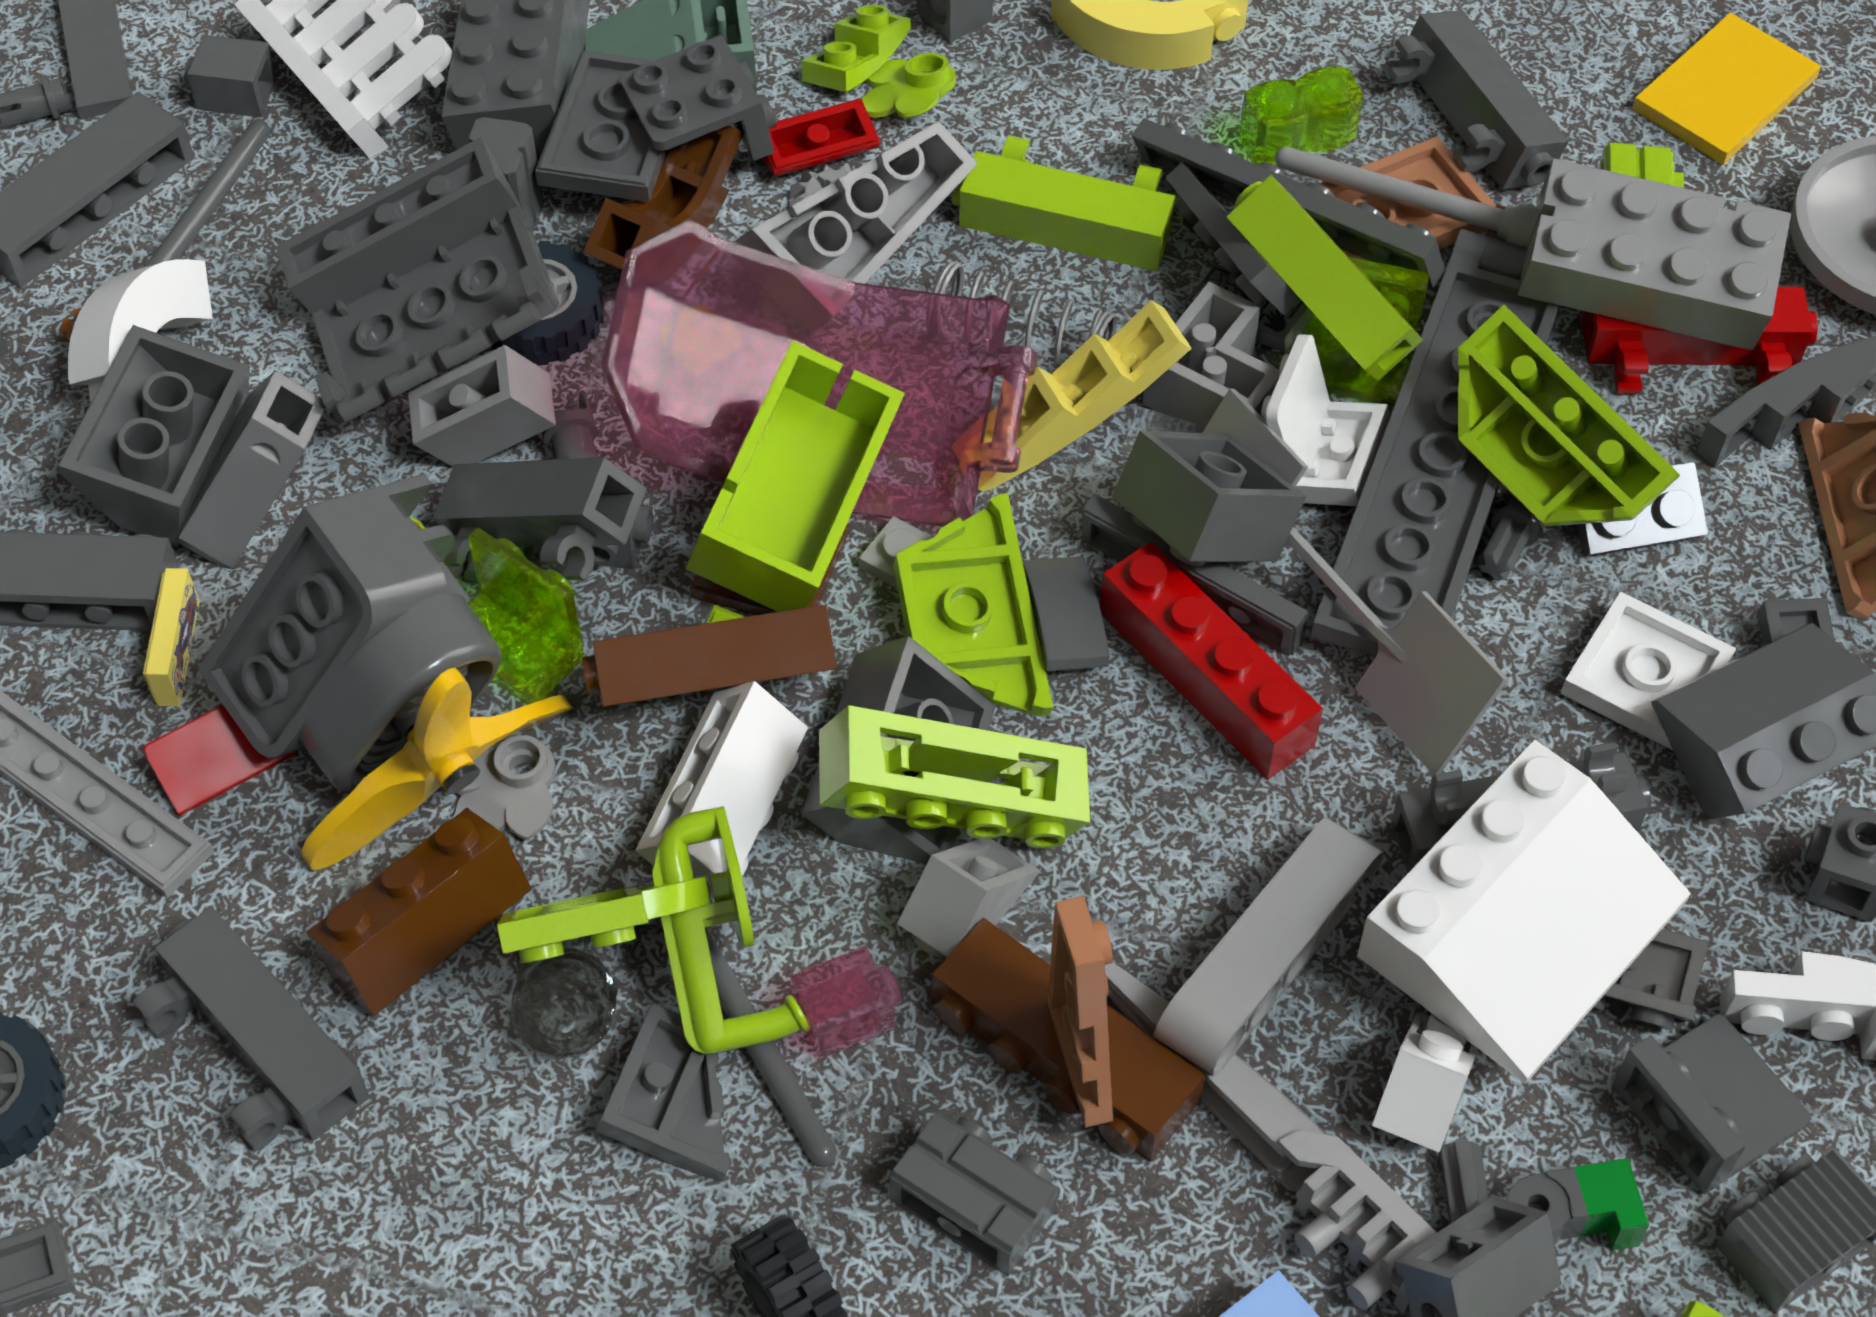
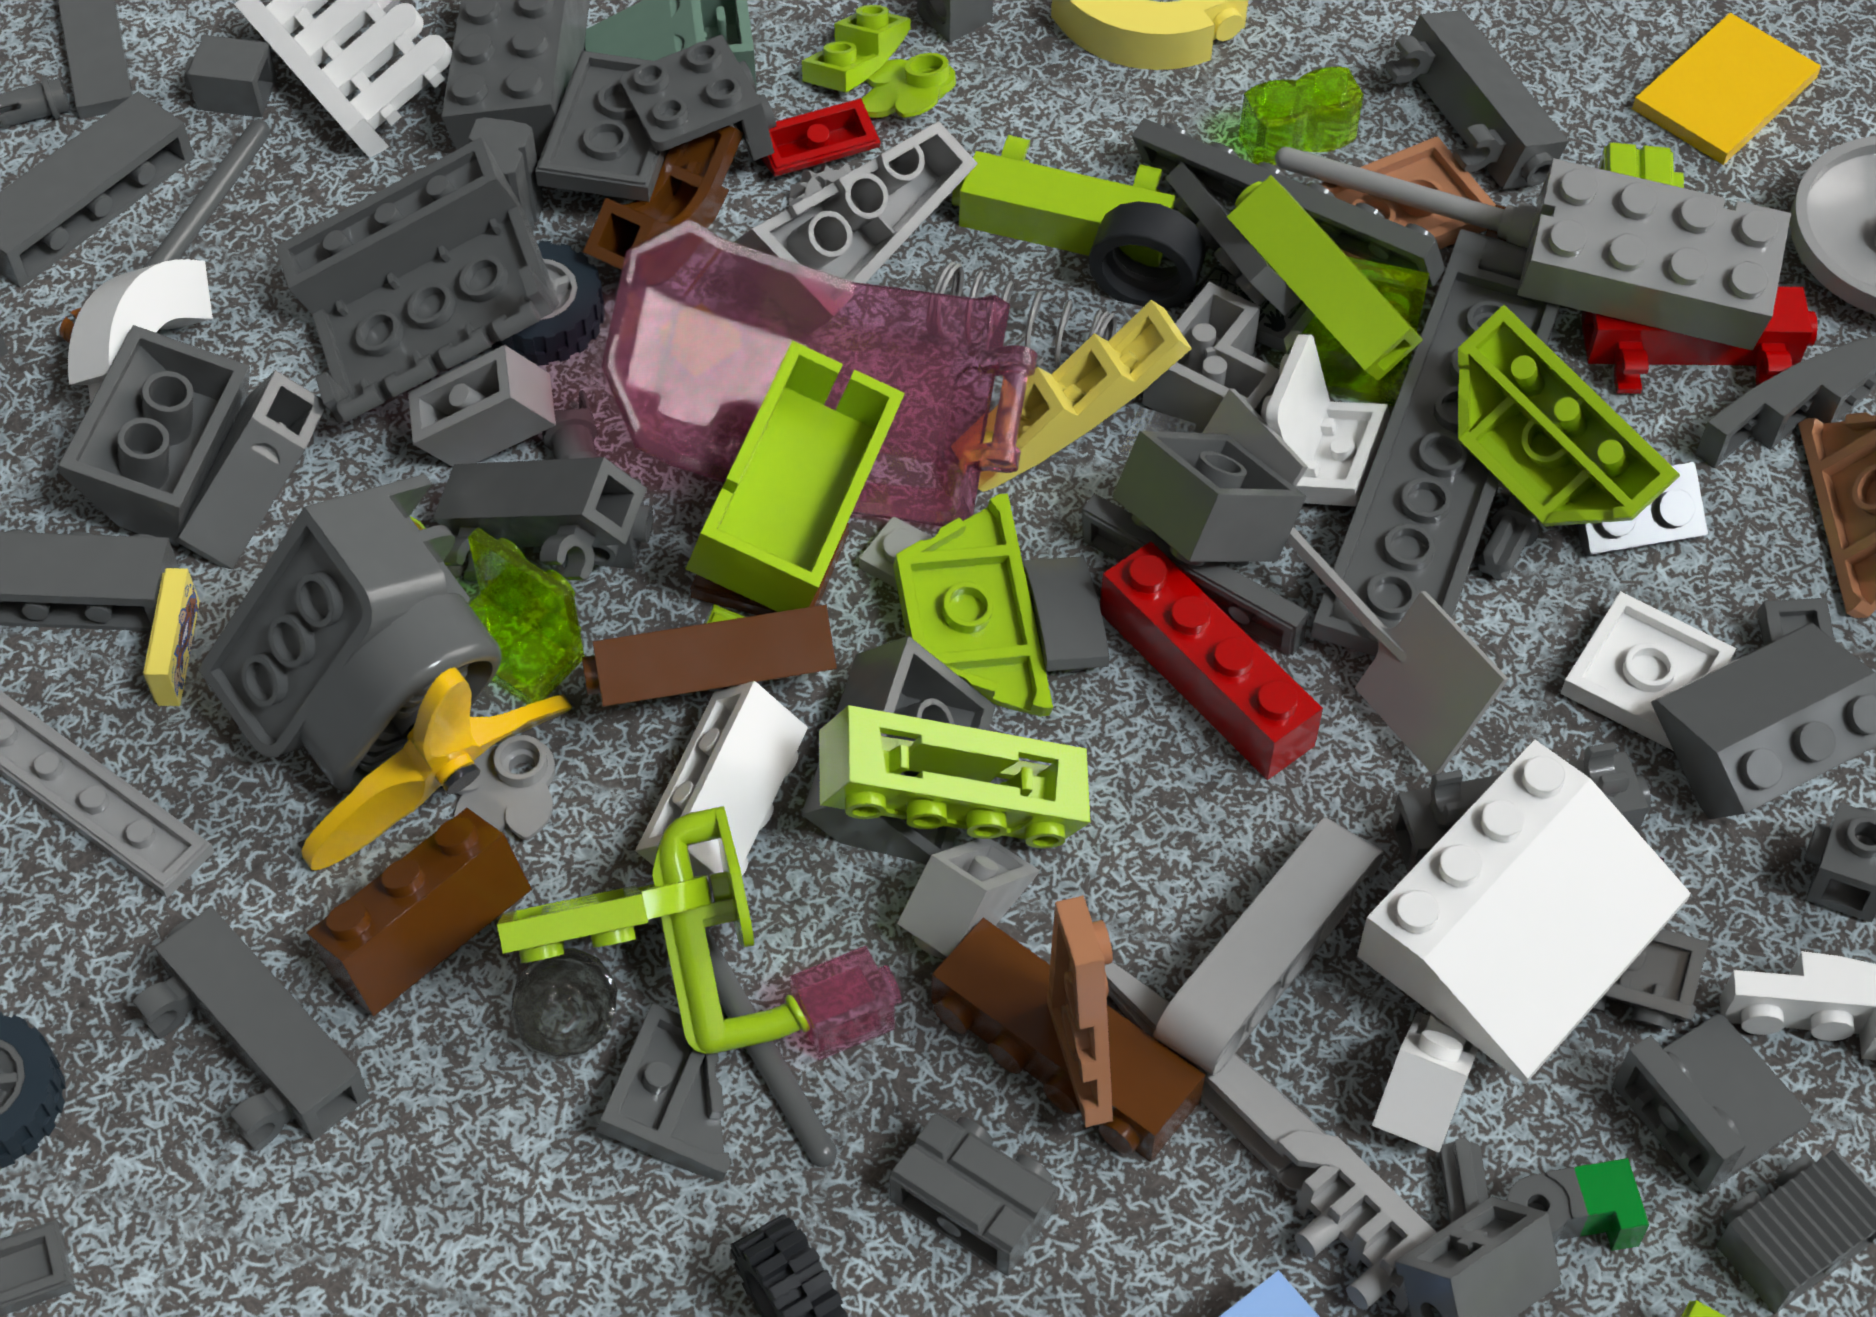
slope [142,705,297,816] -> none
none -> black tyre [1088,201,1206,309]

